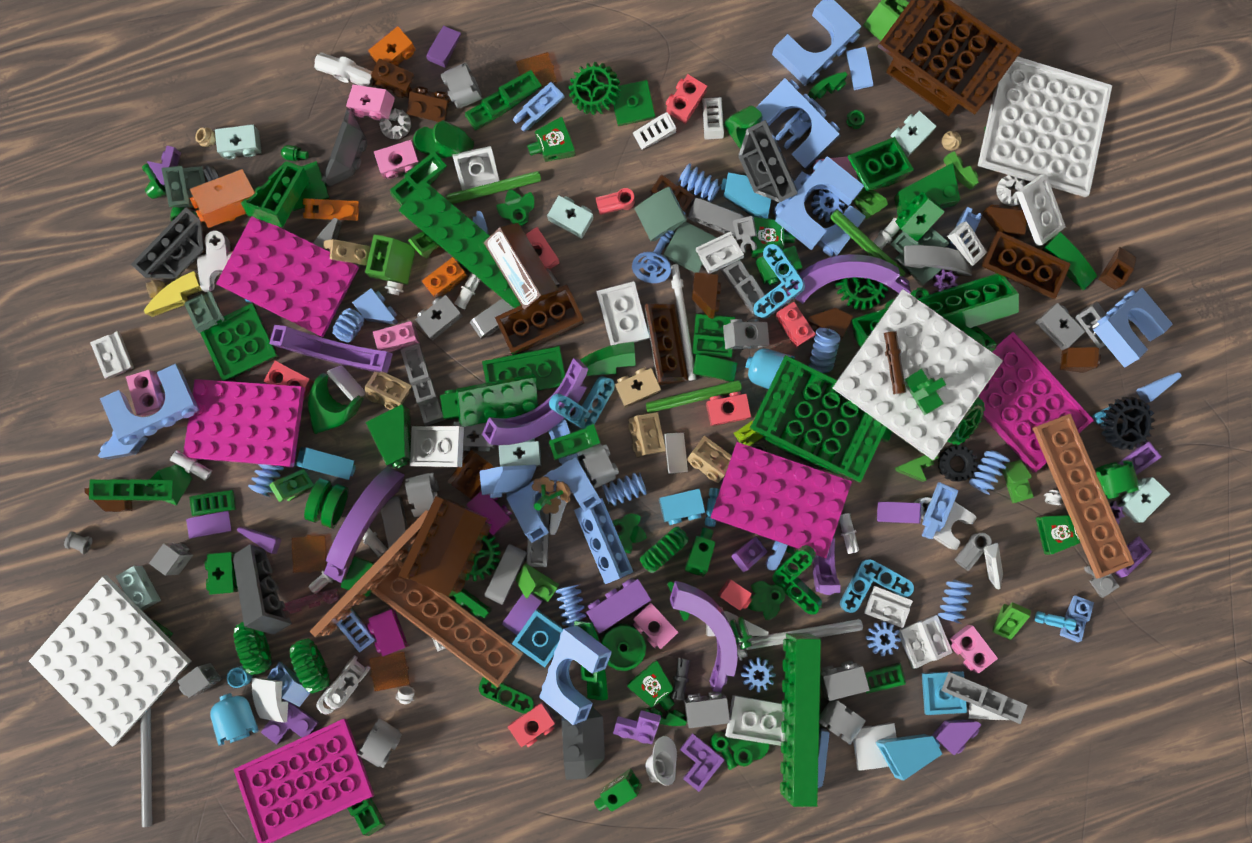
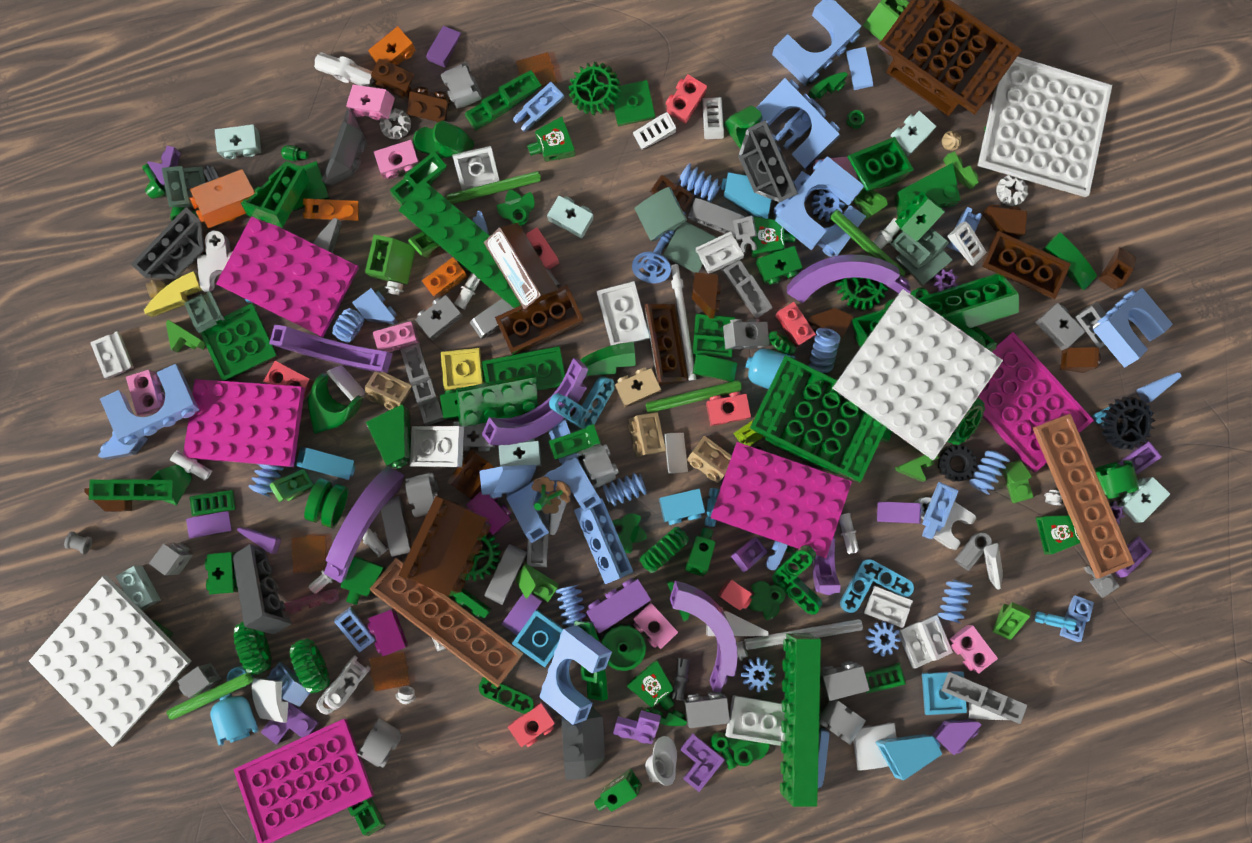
light grey piece [140,707,152,827] -> none
tan plate [195,127,216,147] -> none
nougat plate [309,510,429,637] -> none
tan bracket [323,239,370,266] -> none
coral piece [596,188,635,215] -> none
green arm [730,616,753,649] -> none
medium azure beam [753,244,805,318] -> none
reddish brown pin [883,331,906,395] -> none
light grey slope [904,245,972,276] -> none
green bracket [904,369,946,415] -> none
white plate [1016,174,1066,246] -> none
none -> bright green slope [166,320,206,353]
none -> bright green axle [167,673,253,720]
none -> light yellow tile [441,348,484,391]
none -> green gear [768,331,797,355]

